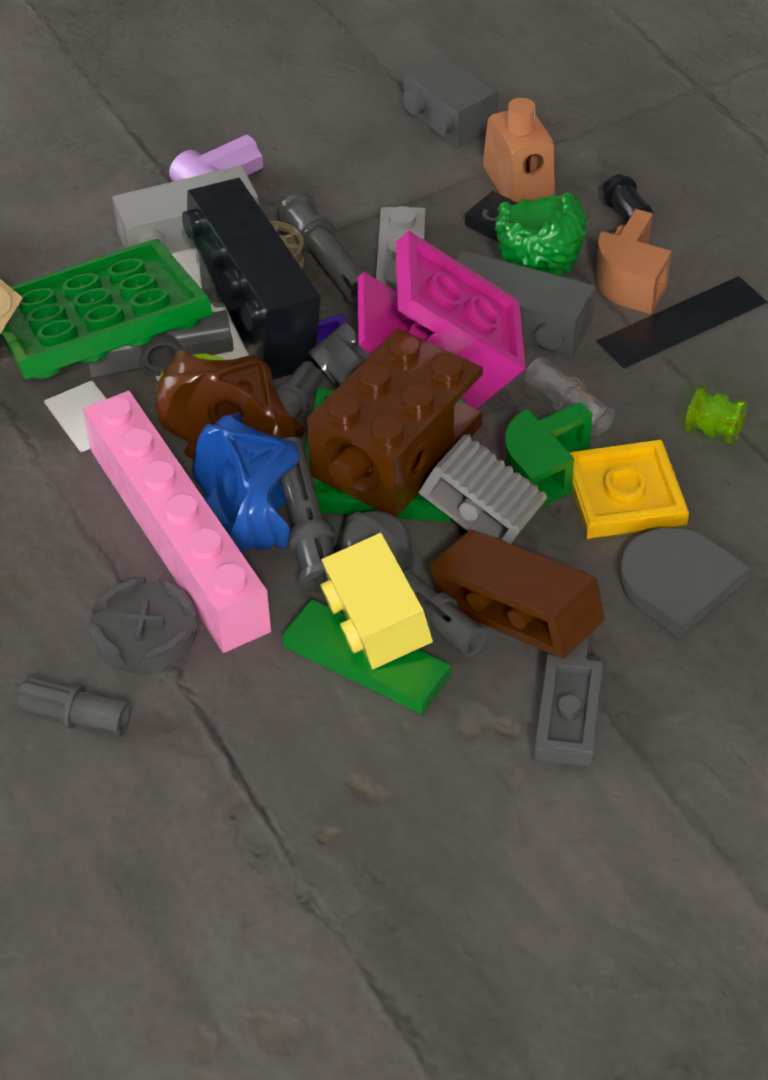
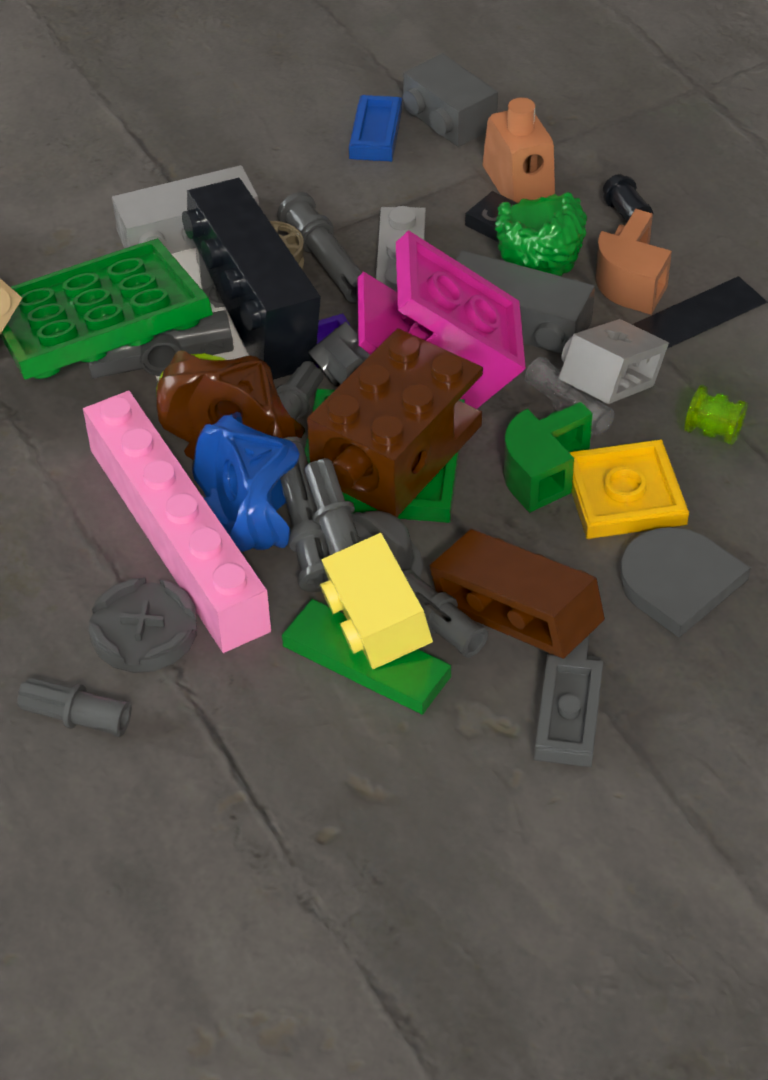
white sticker [44,381,106,452] -> none
lavender piece [169,134,263,181] -> none
light grey brick [418,435,547,544] -> none
none -> dark grey axle [305,458,361,555]
none -> blue tile [349,95,402,162]
none -> light grey brick [559,319,669,404]

